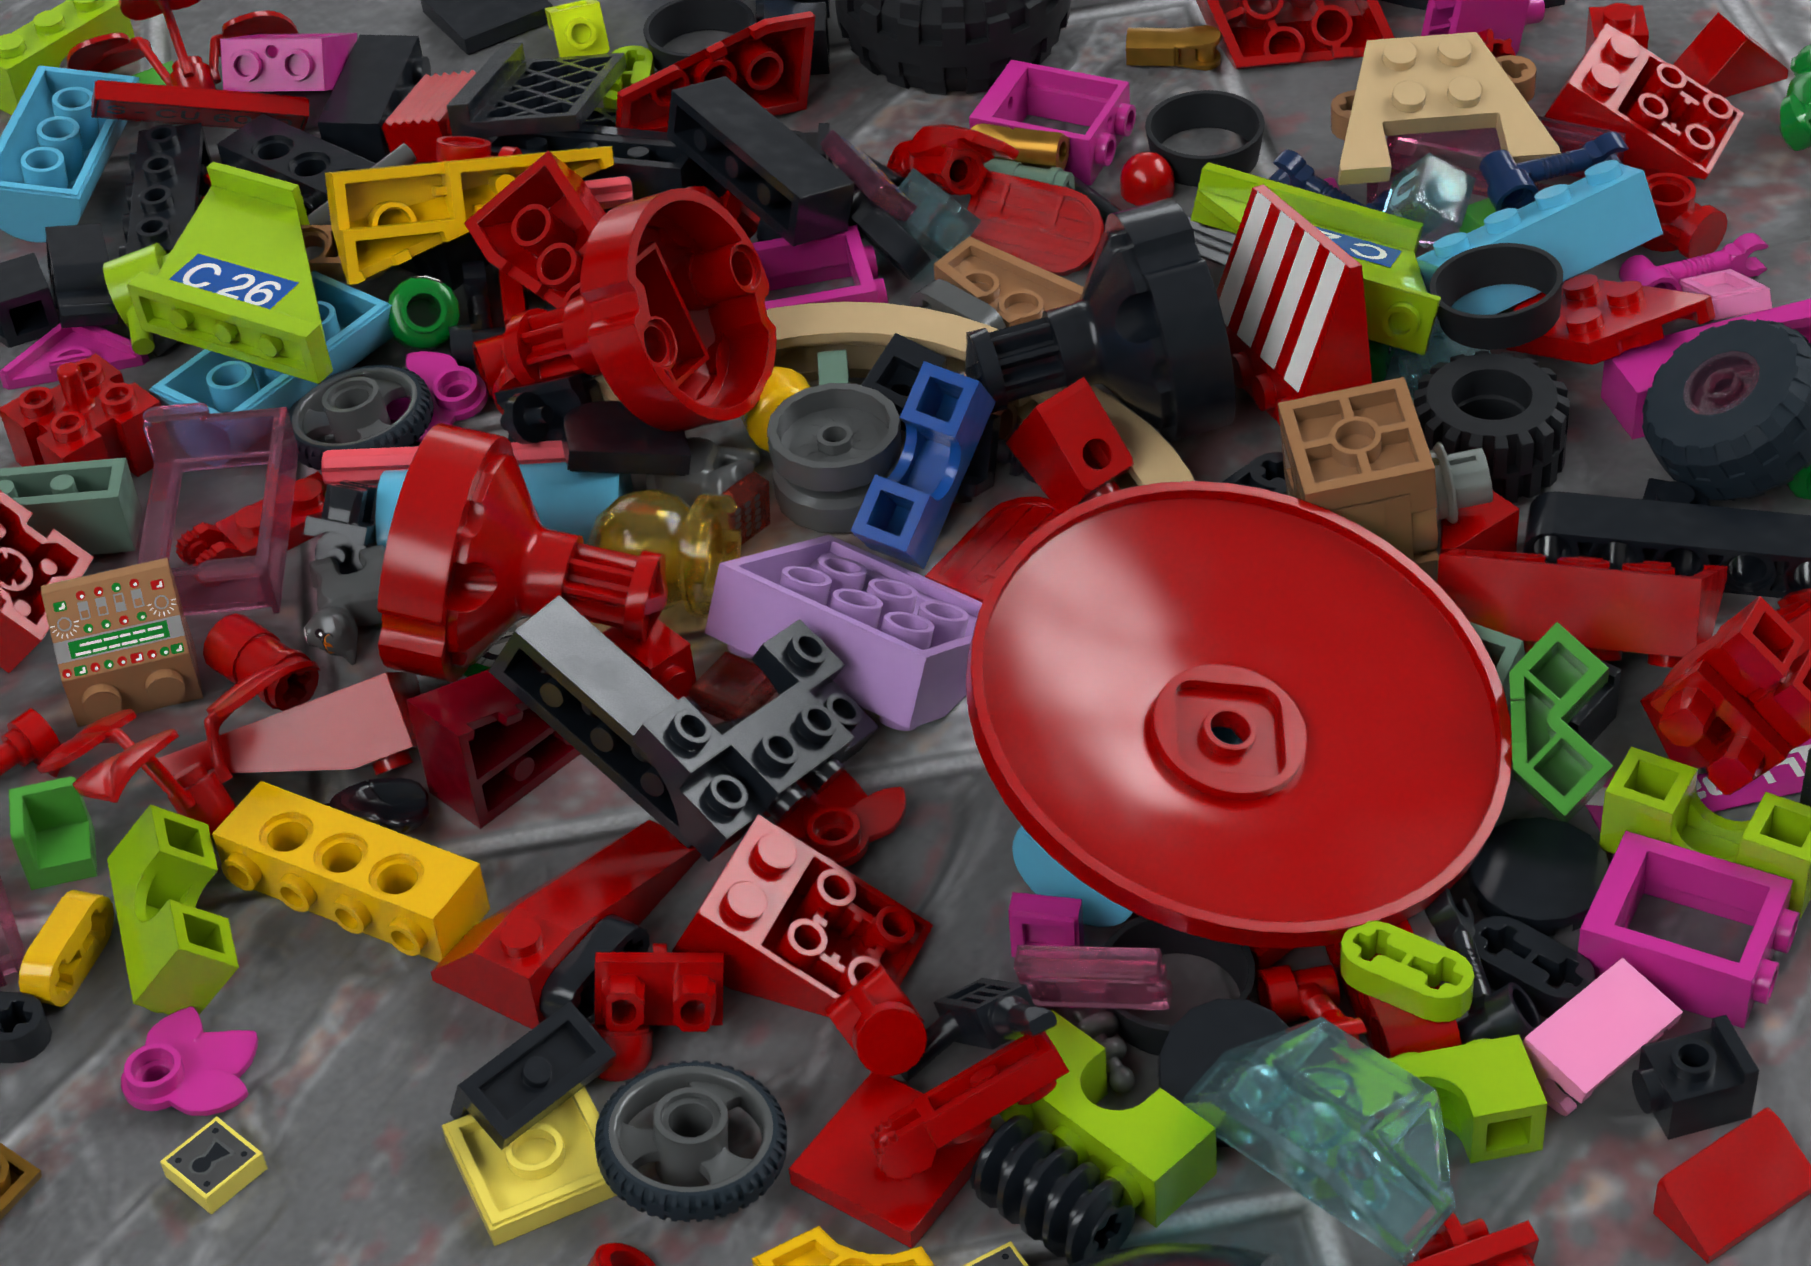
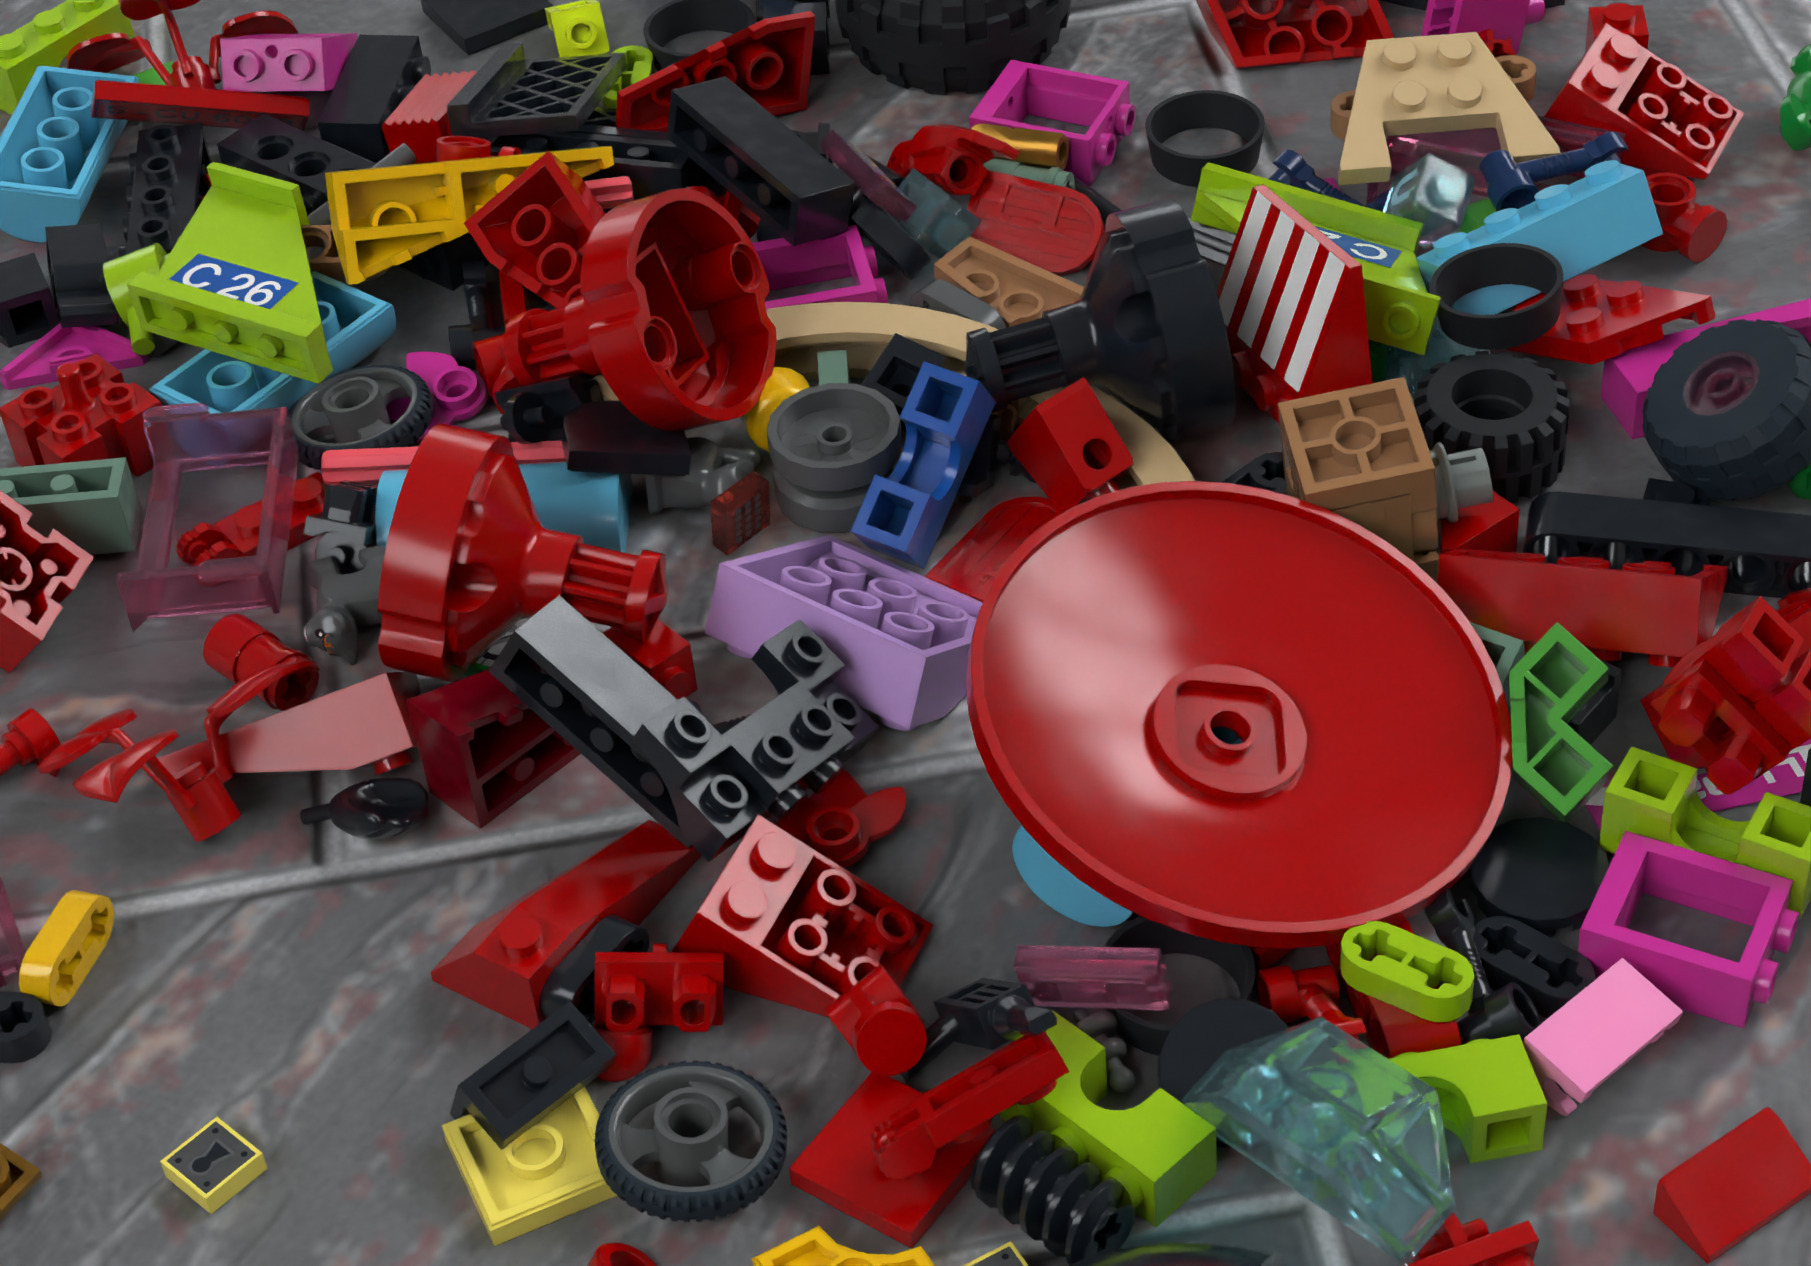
bright green panel [9,776,98,890] -> none
medium nougat slope [41,558,203,727] -> none
lime arch [107,804,239,1015] -> none
dark pink plate [121,1006,258,1116] -> none
yellow brick [212,781,491,963] -> none
green head [388,275,460,352] -> none
clear yellow tile [587,489,741,619] -> none
clear red tile [688,651,777,722] -> none
dark pink tile [1008,892,1085,964] -> none
red piece [1120,152,1175,206] -> none
pearl gold bar [1126,25,1221,71] -> none
dark pink brick [1619,233,1769,291] -> none
black brick [1632,1015,1759,1140] -> none
red slope [1673,12,1788,98] -> none
bright pink tile [1679,269,1772,321] -> none

